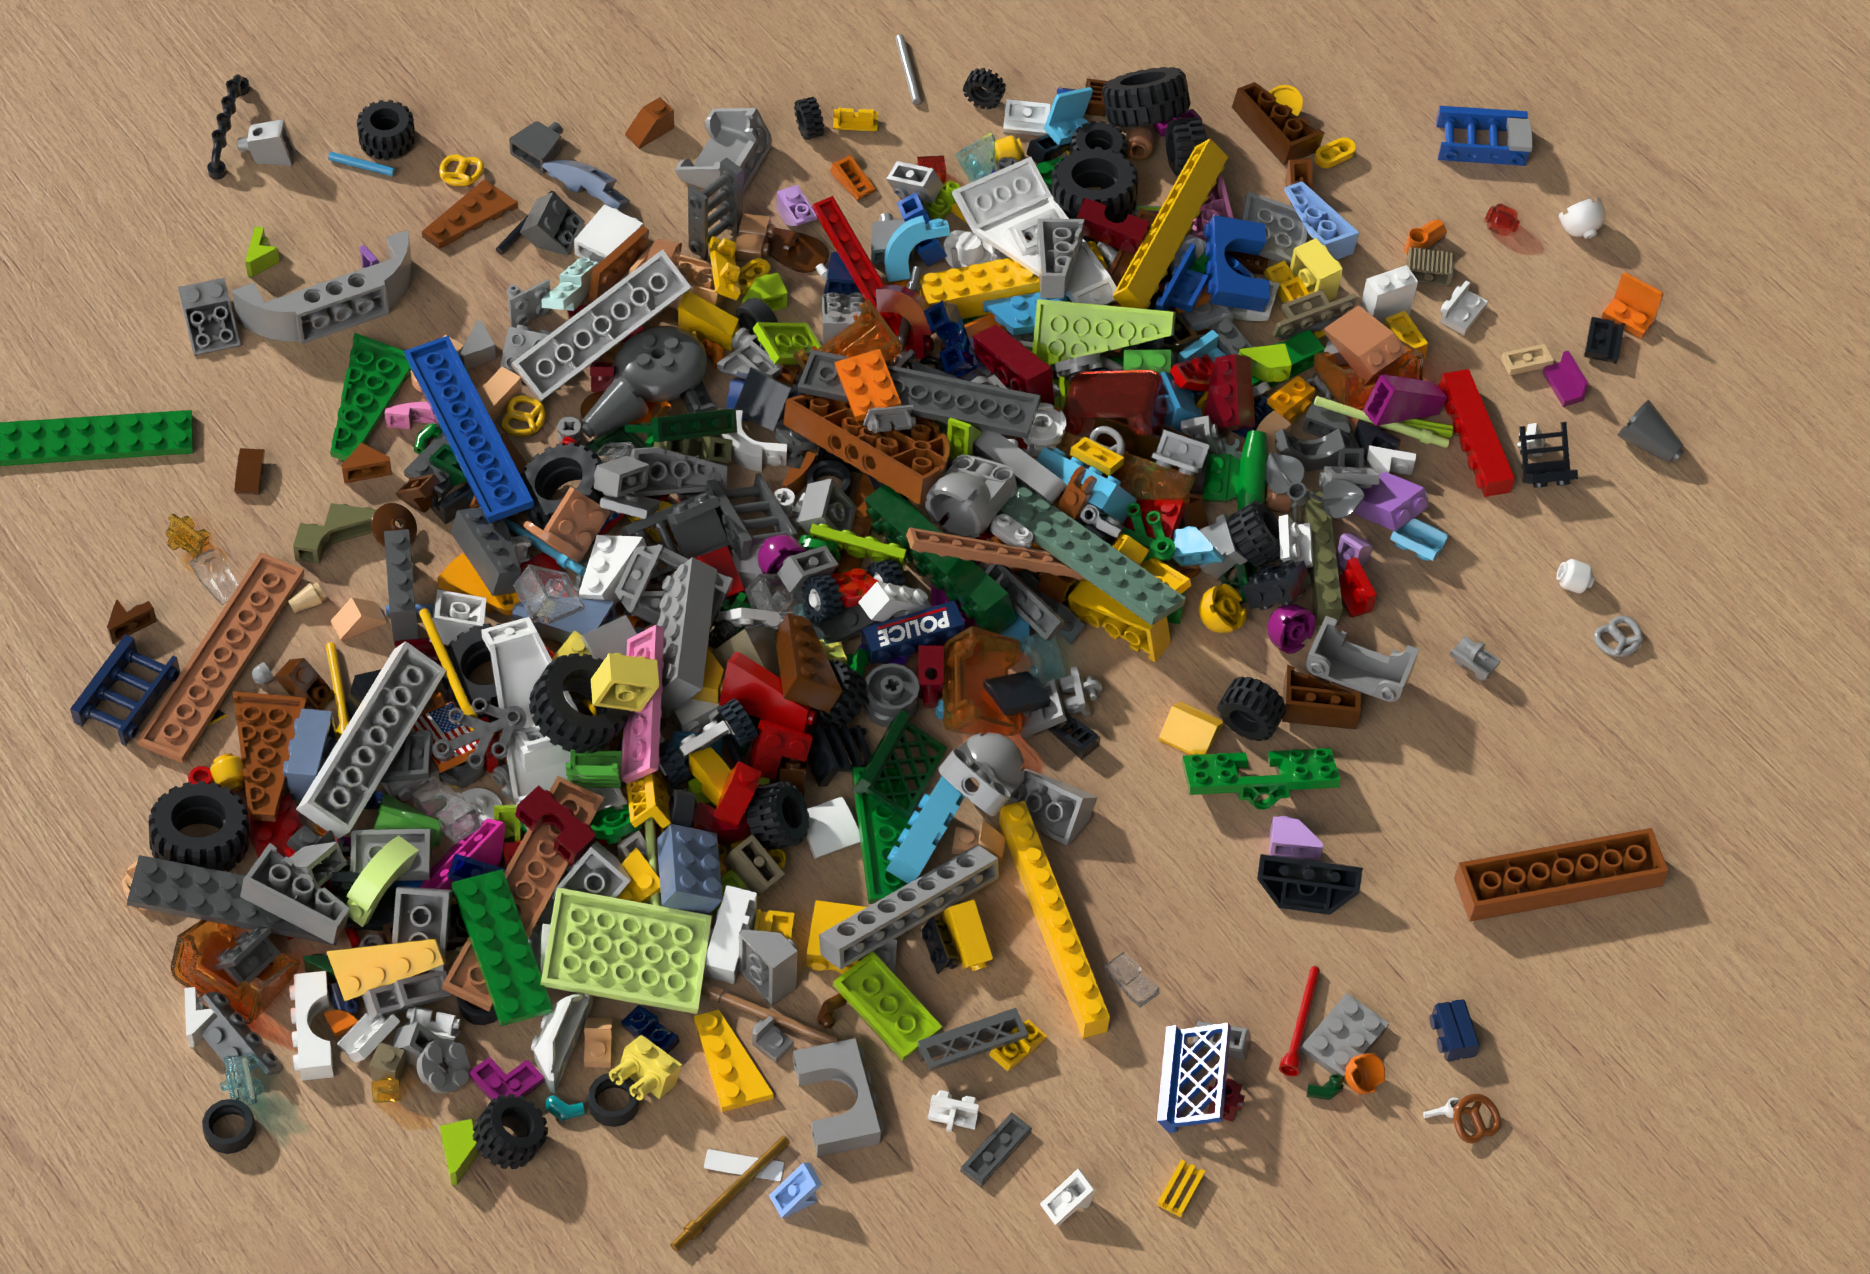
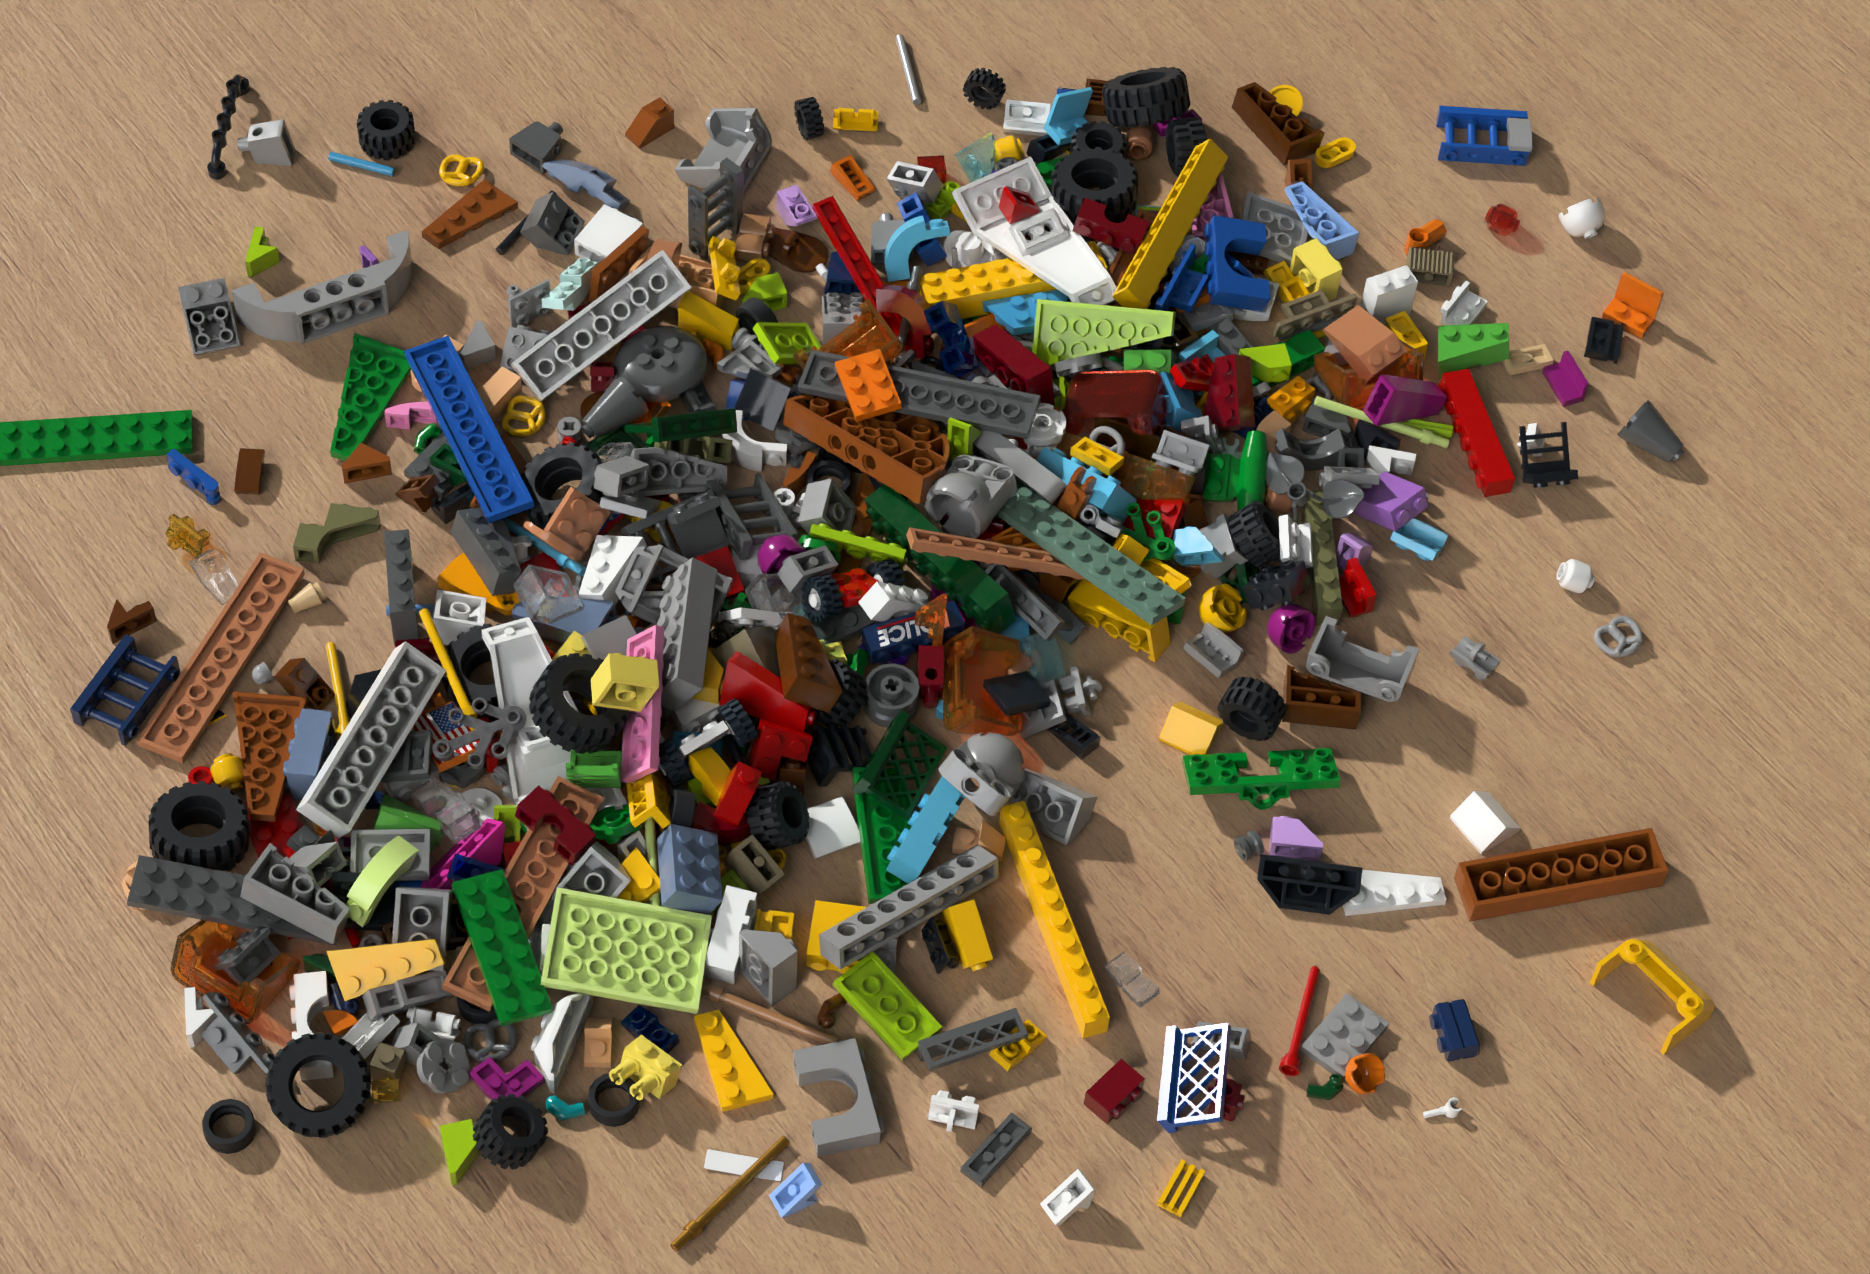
clear light blue hips [219,1055,264,1105] -> none
light nougat slope [331,597,387,641] -> none
reddish brown dish [371,503,417,547] -> none
light grey bracket [752,1016,794,1063] -> none
light grey hinge [863,405,916,433] -> none
white plate [990,514,1033,548] -> none
light grey wedge [1037,219,1084,299] -> none
dark orange piece [1453,1094,1501,1144] -> none
none -> blue plate [167,448,221,505]
none -> black tyre [265,1032,372,1138]
none -> dark grey piece [464,1018,517,1062]
none -> clear orange slope [915,594,947,646]
none -> red slope [999,186,1041,224]
none -> dark red brick [1084,1059,1145,1124]
none -> light grey bracket [1183,622,1244,679]
none -> dark grey wheel [1233,830,1264,861]
none -> white wing [1343,870,1446,916]
none -> bright green wedge [1438,323,1510,379]
none -> white slope [1450,791,1521,855]
none -> yellow windscreen [1590,939,1715,1055]

